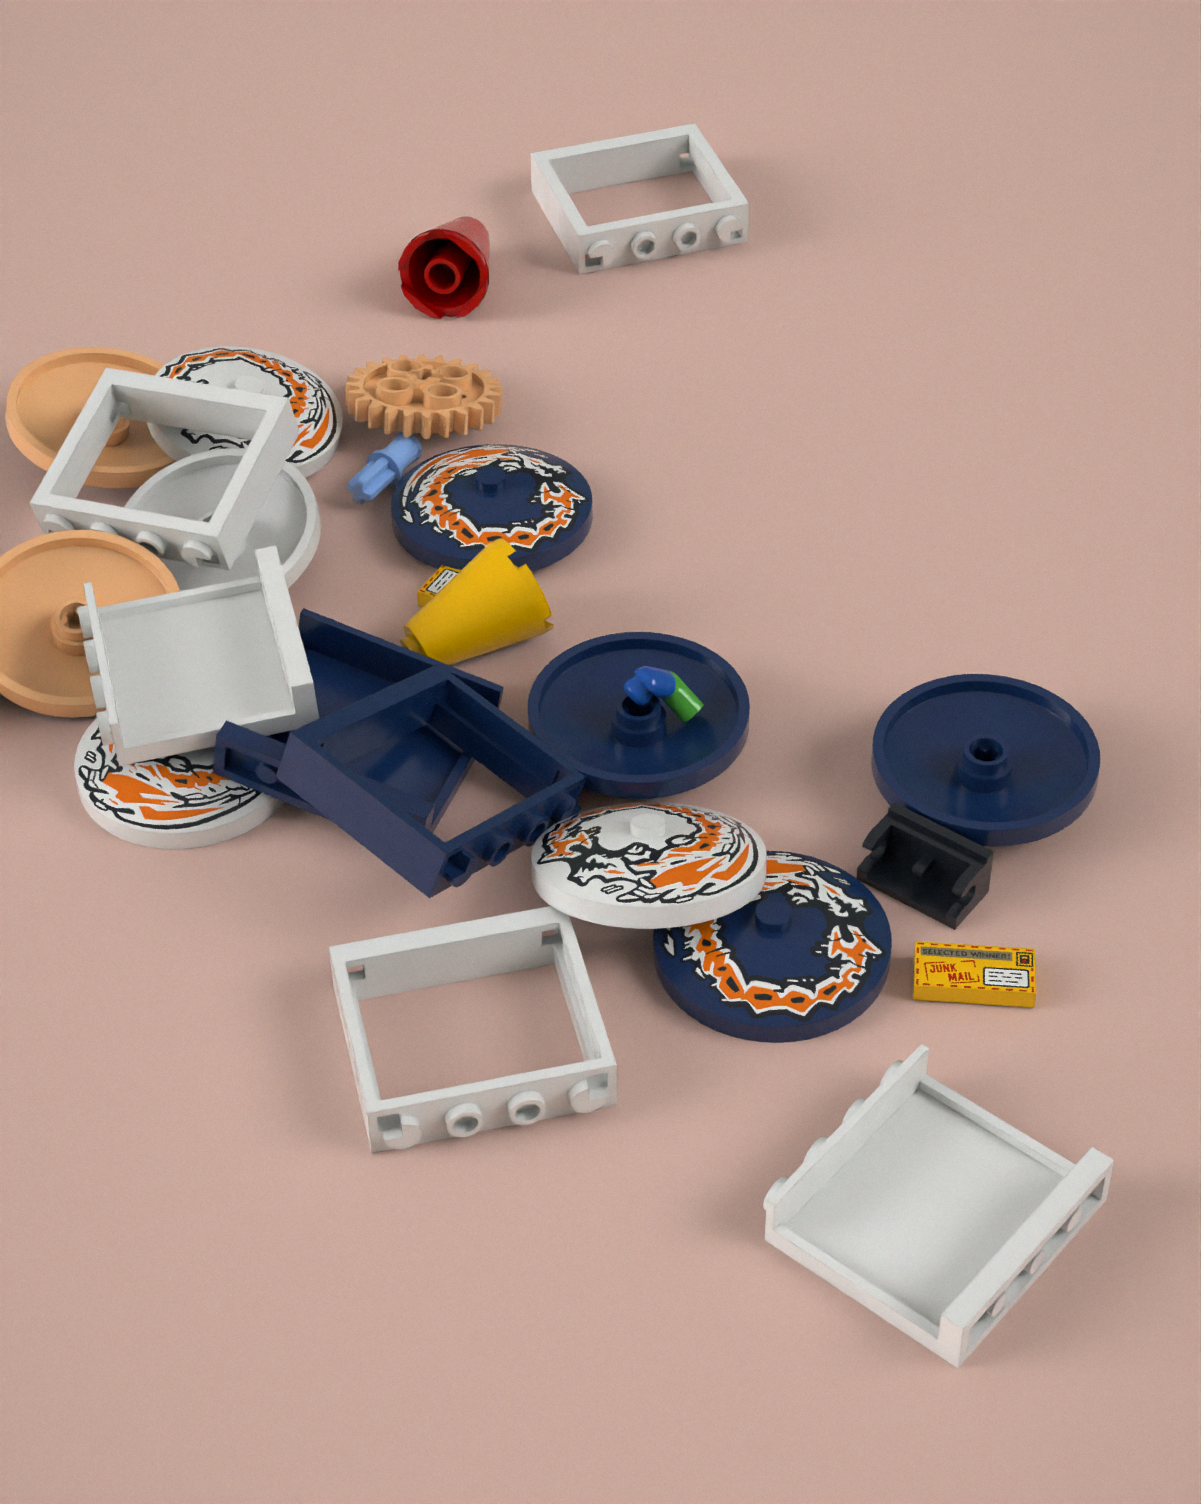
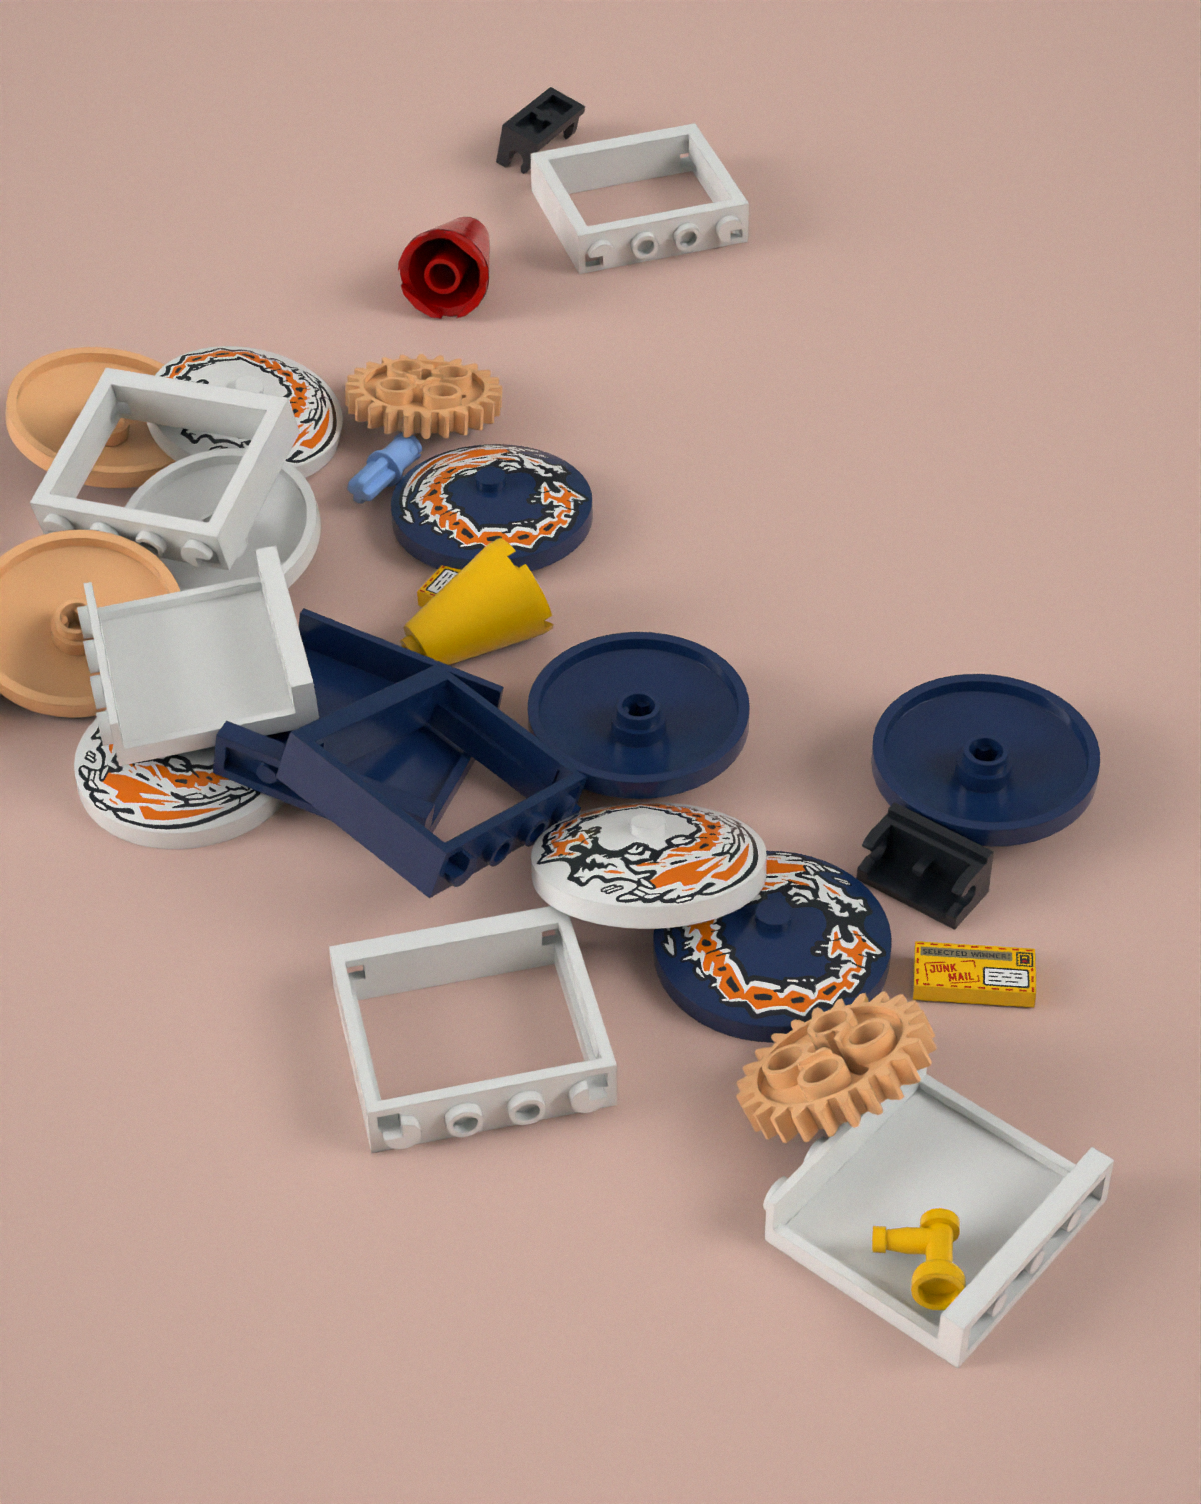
arm [624,665,704,723] -> none
none -> black hinge [496,87,585,174]
none -> light nougat gear [736,992,937,1143]
none -> yellow piece [872,1208,966,1310]

